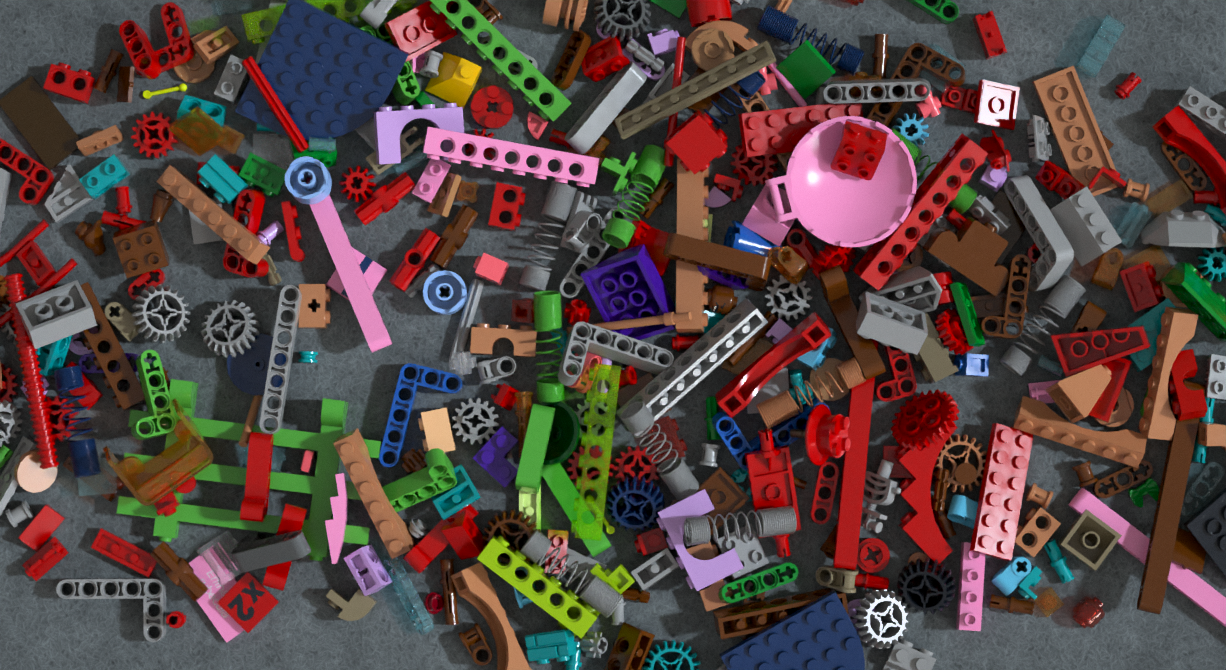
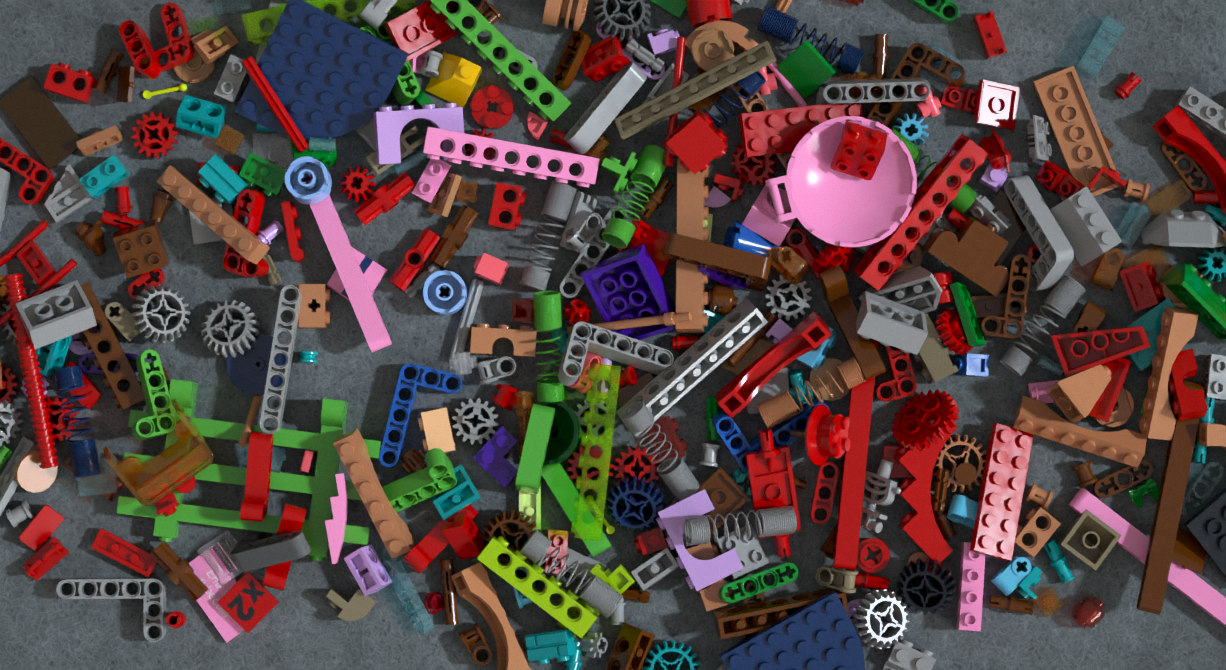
clear orange tile [169,106,229,156] -> none
light grey plate [408,519,429,539] -> none

